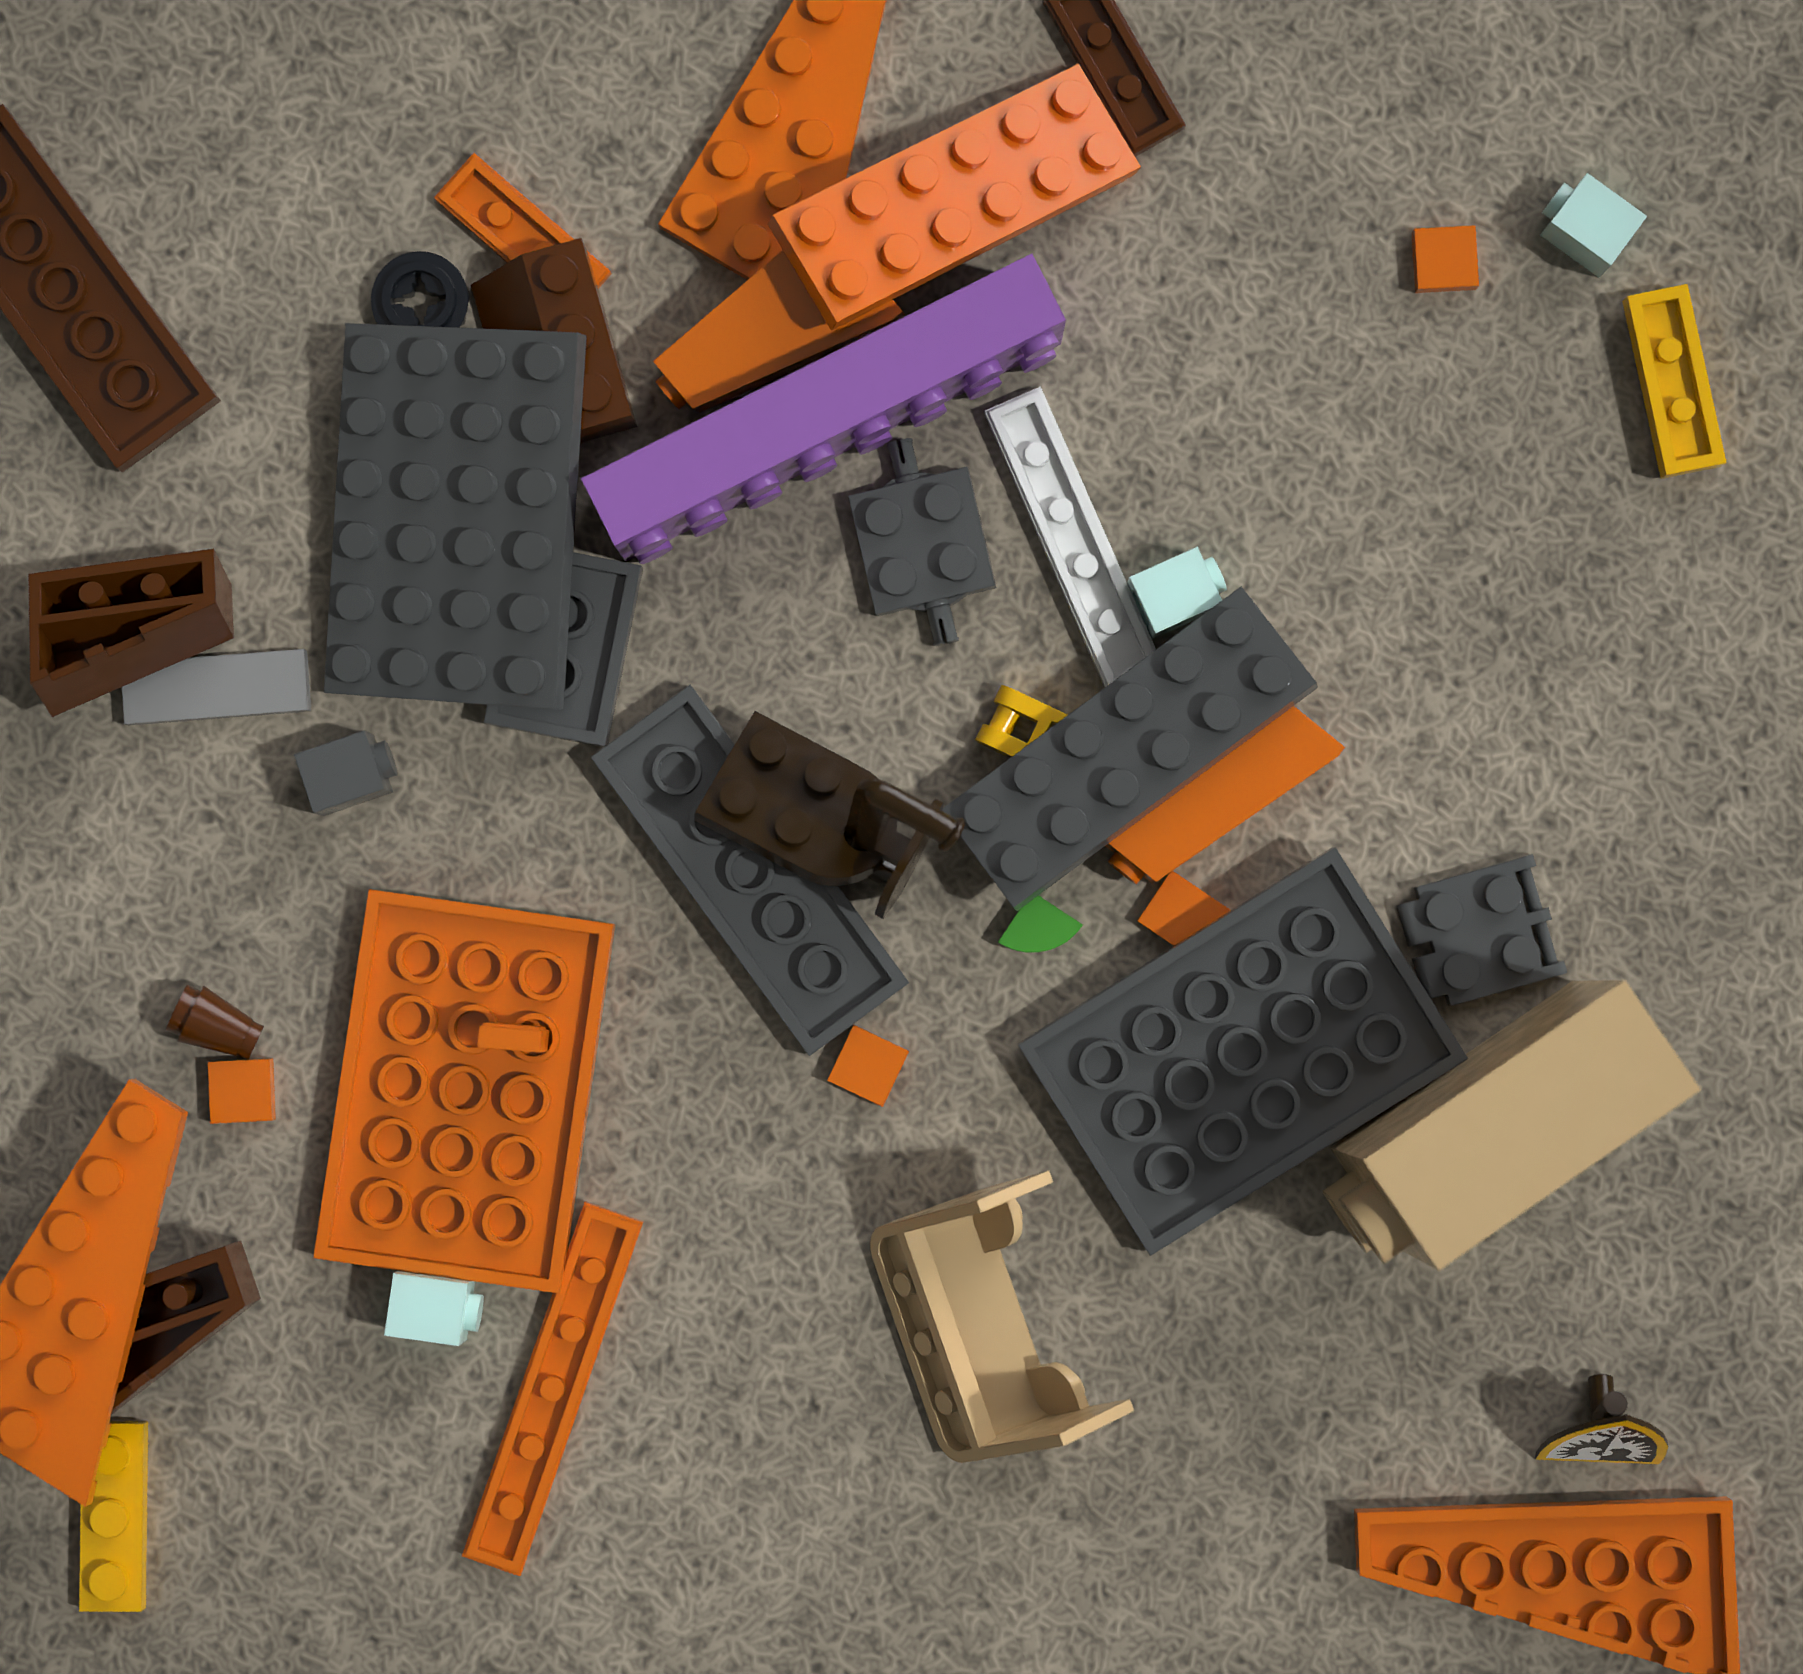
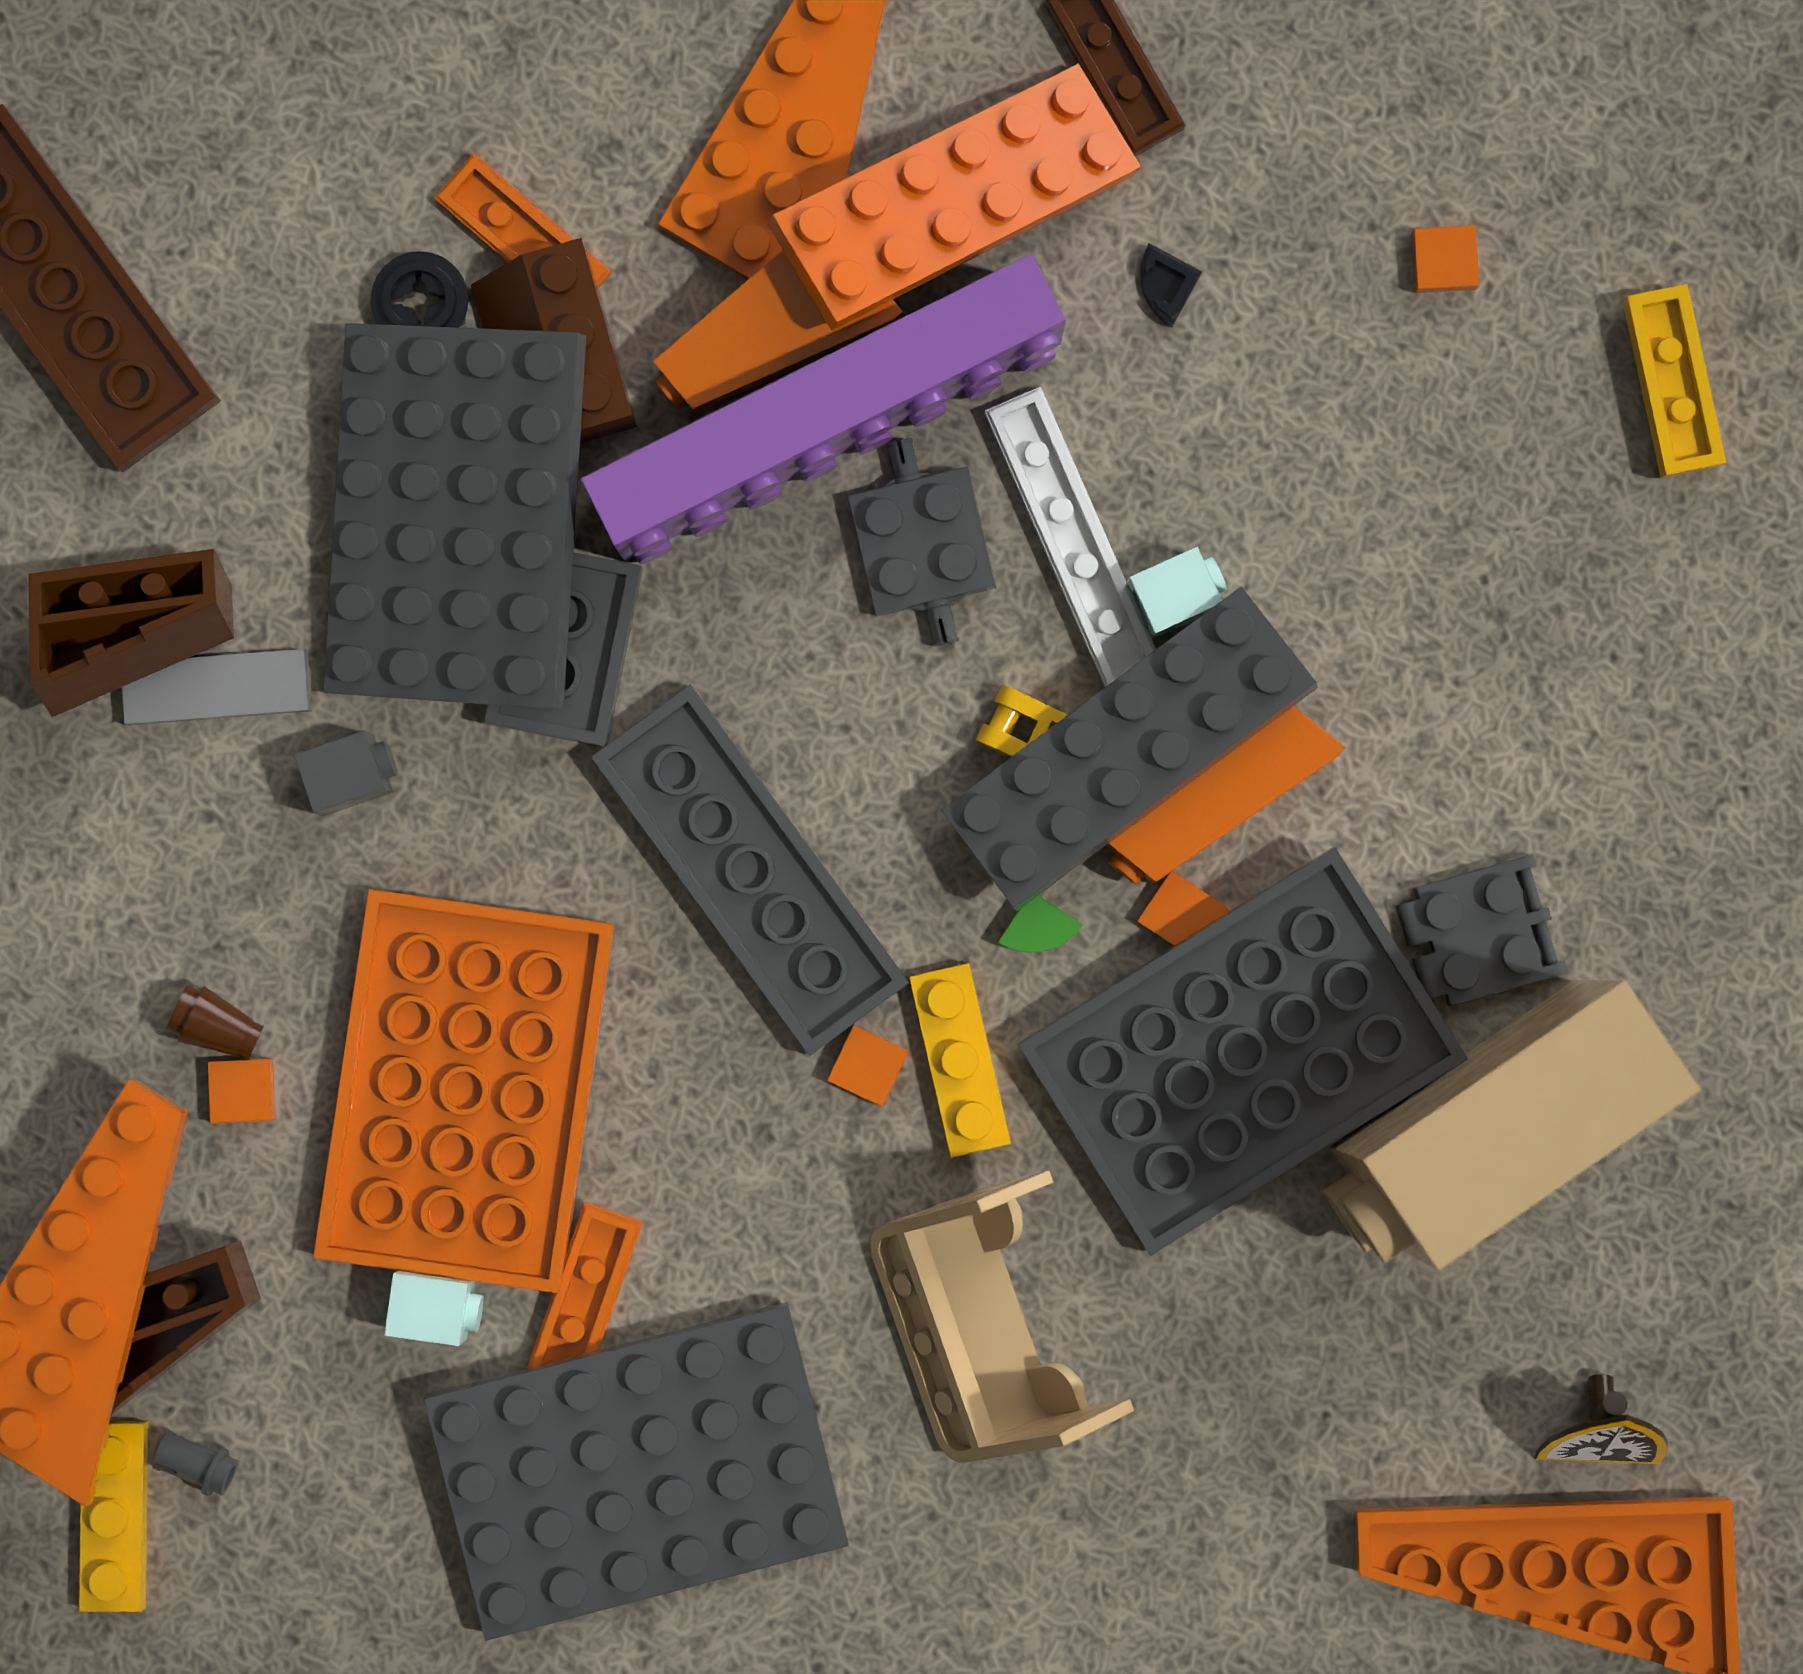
orange tile [477,1022,549,1053] -> none
dark brown plate [694,711,965,919] -> none
light aqua brick [1540,173,1647,278] -> none
none -> dark grey pin [152,1431,238,1496]
none -> dark grey plate [424,1302,849,1641]
none -> yellow plate [909,963,1011,1158]
none -> black tile [1140,243,1202,328]

